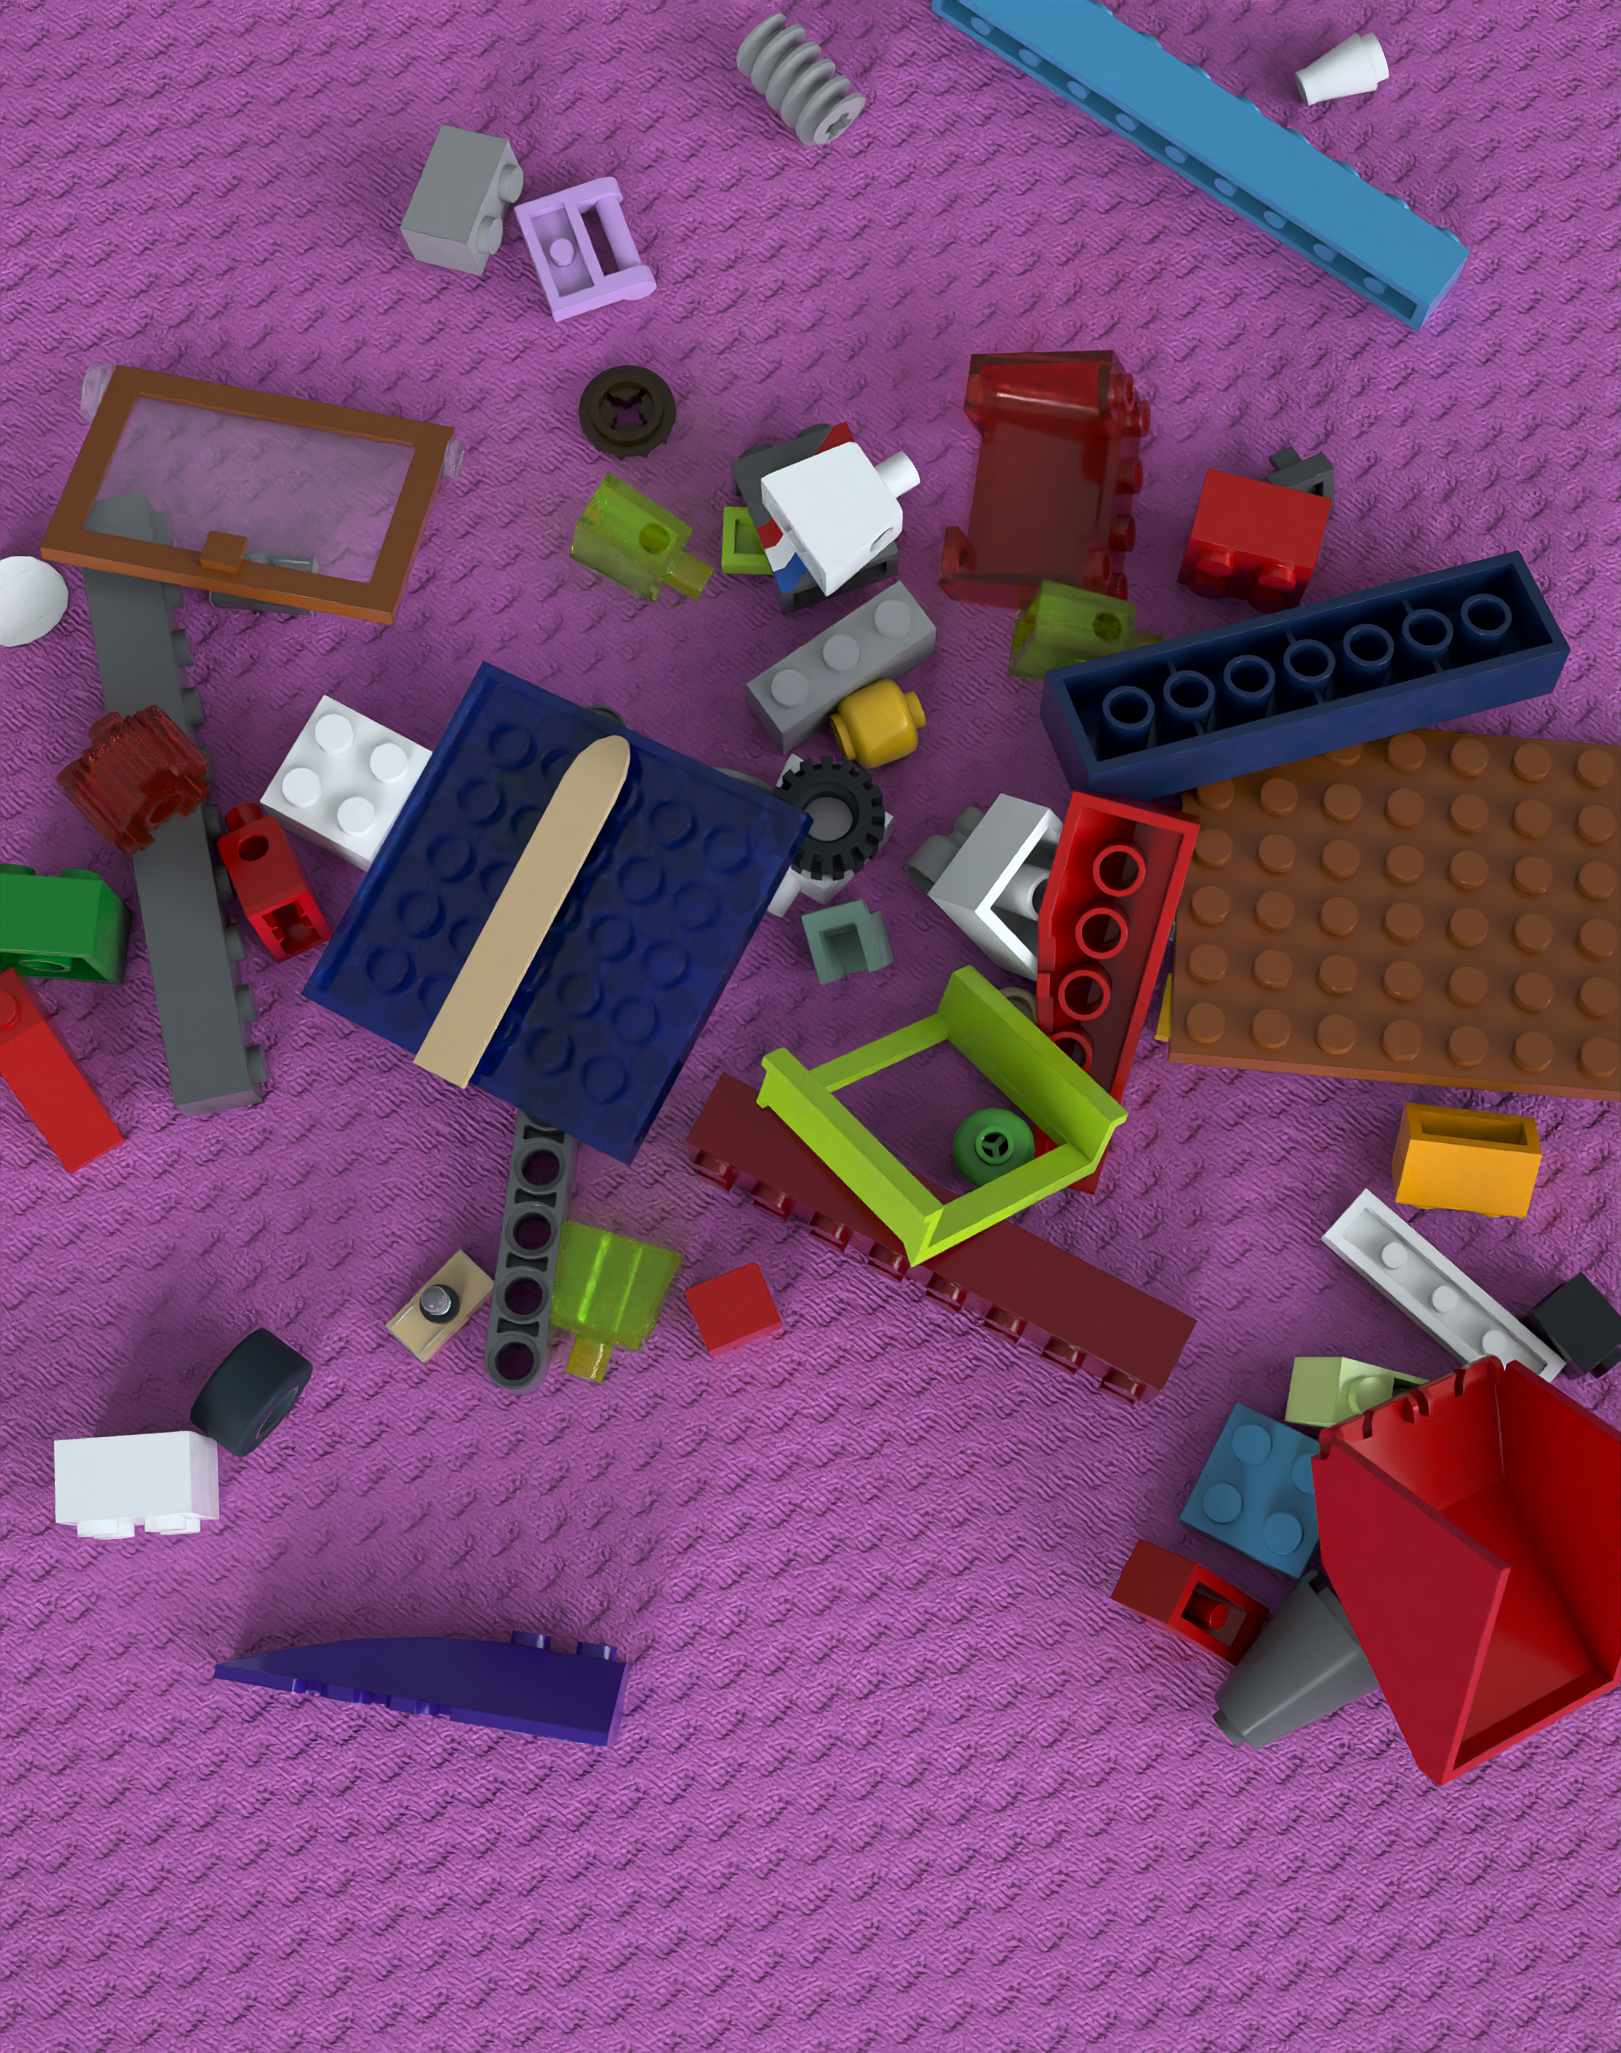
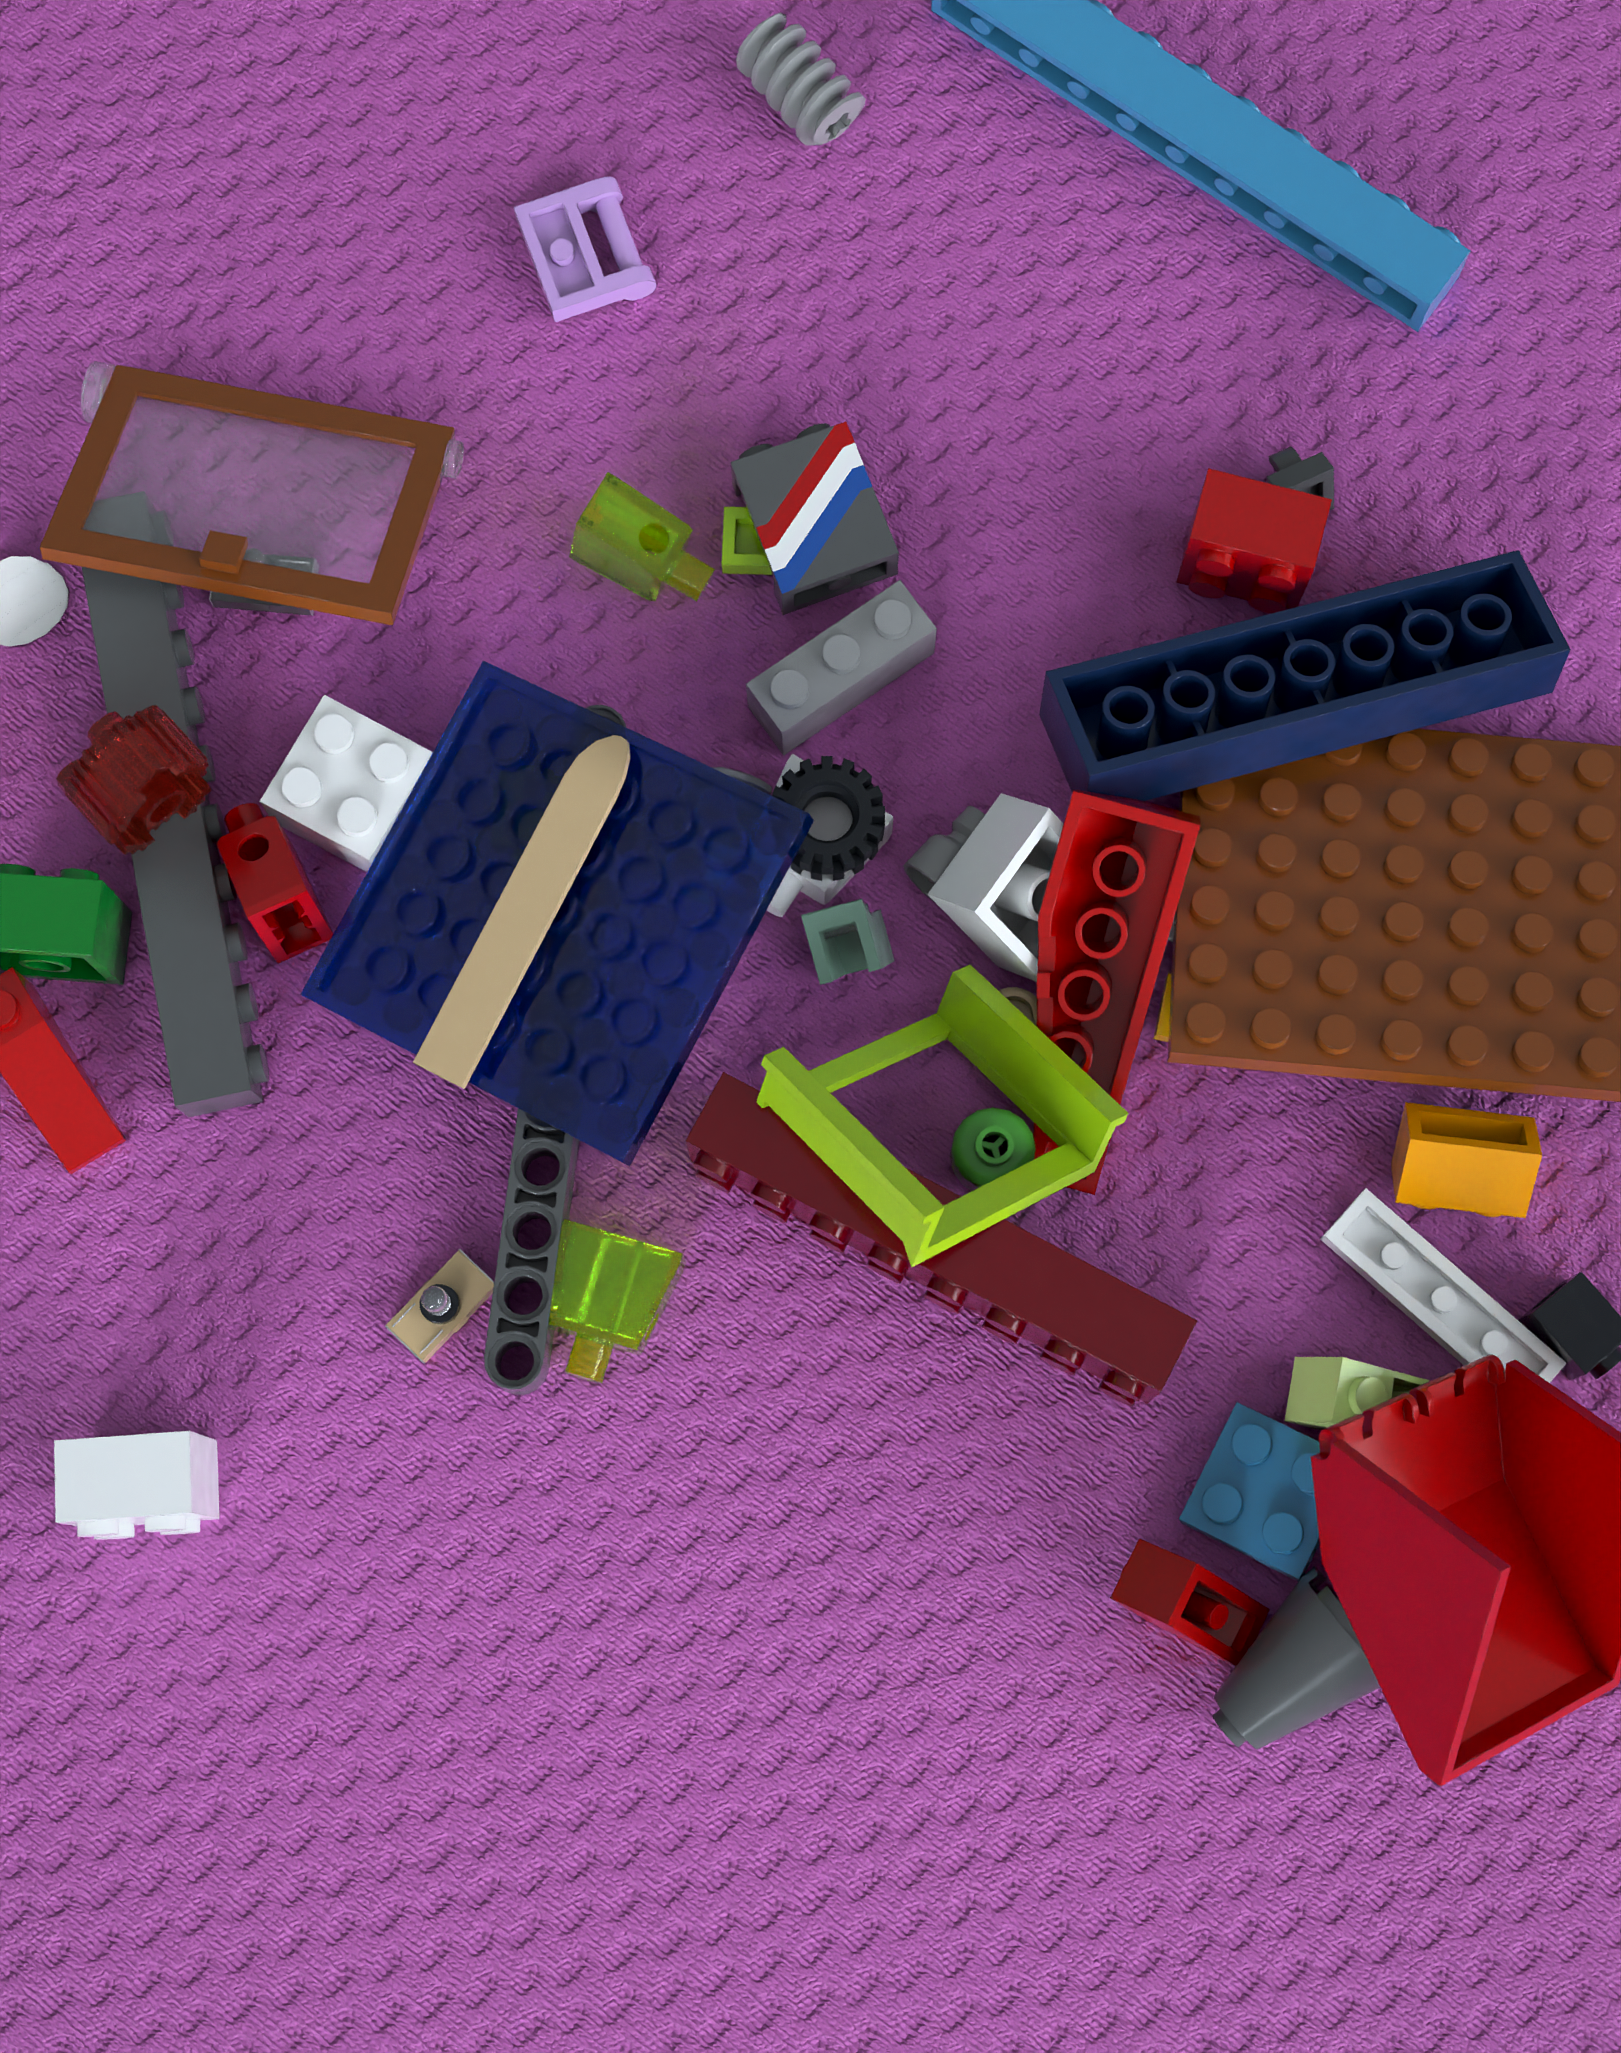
black wheel [190,1328,313,1457] -> none
dark purple wedge [214,1630,630,1748] -> none
light grey brick [400,125,523,276] -> none
dark brown gear [579,365,676,462] -> none
red panel [684,1263,783,1358] -> none
white torso [761,442,920,597] -> none
yellow head [829,678,926,770] -> none
clear red windscreen [938,350,1151,622] -> none
clear neon green torso [1008,579,1163,681] -> none
white cone [1294,32,1389,107] -> none

